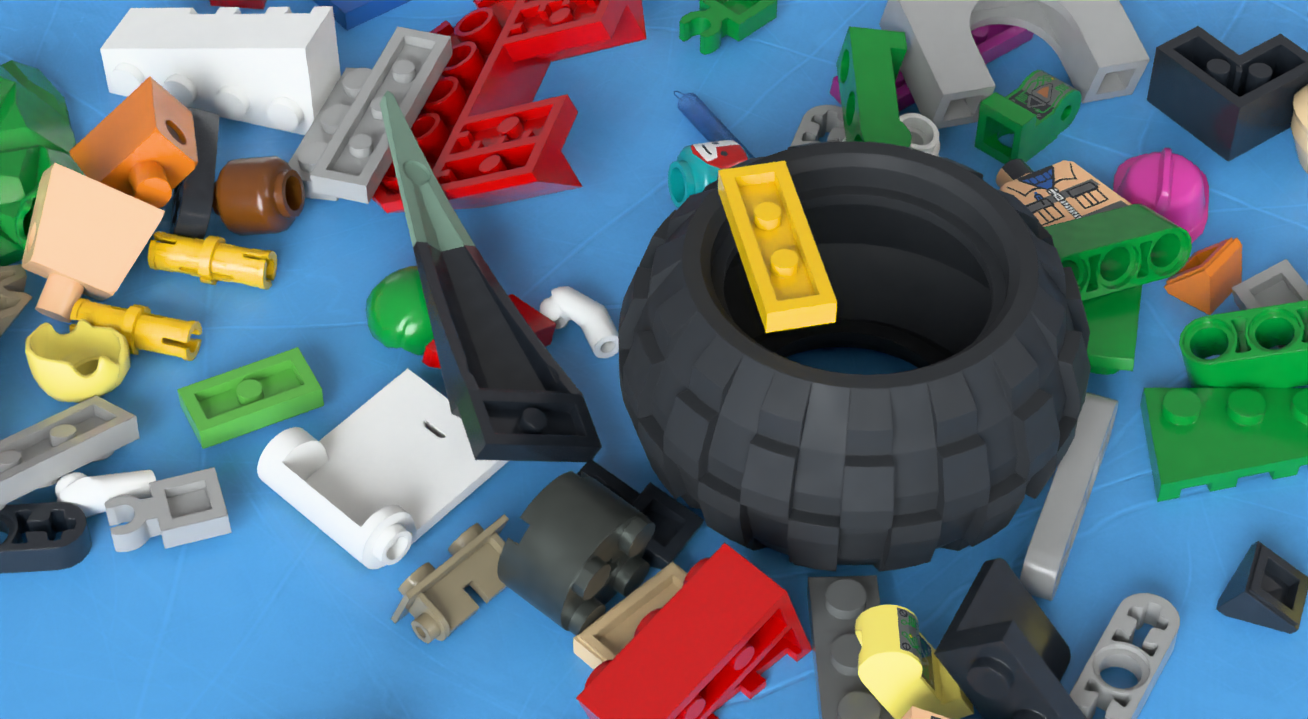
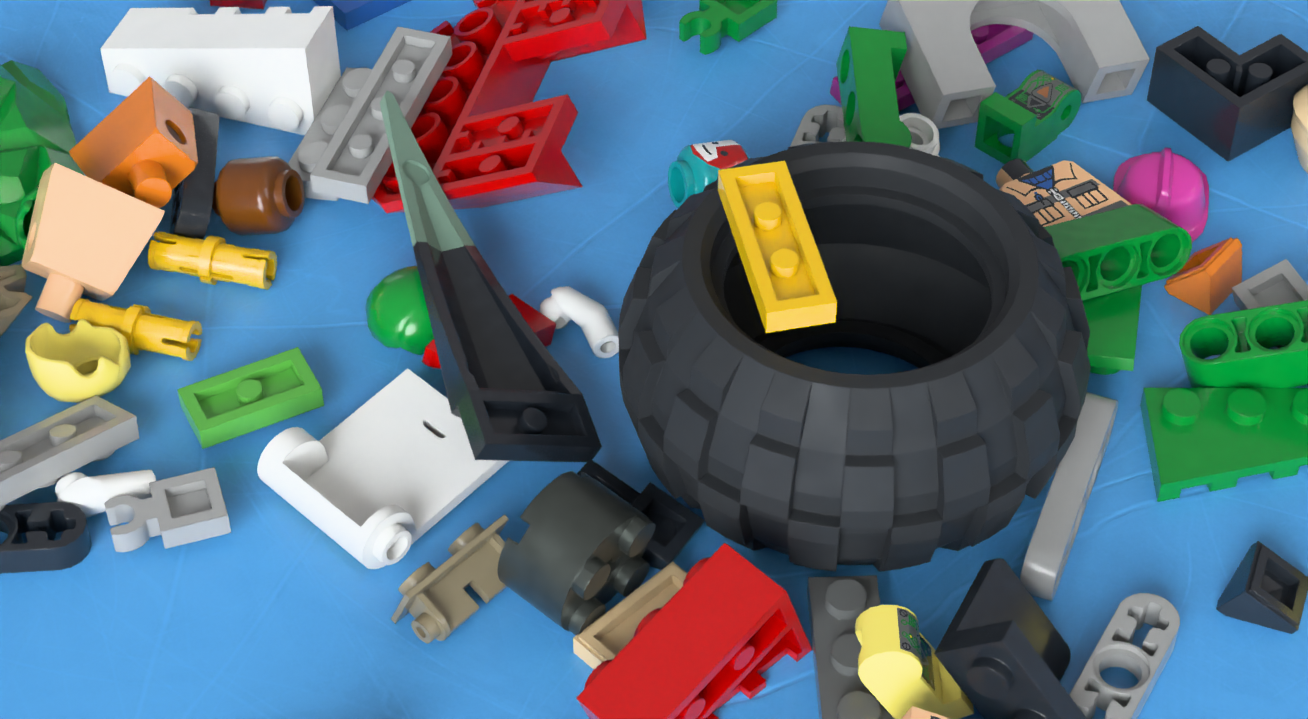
blue piece [674,91,755,158] -> none

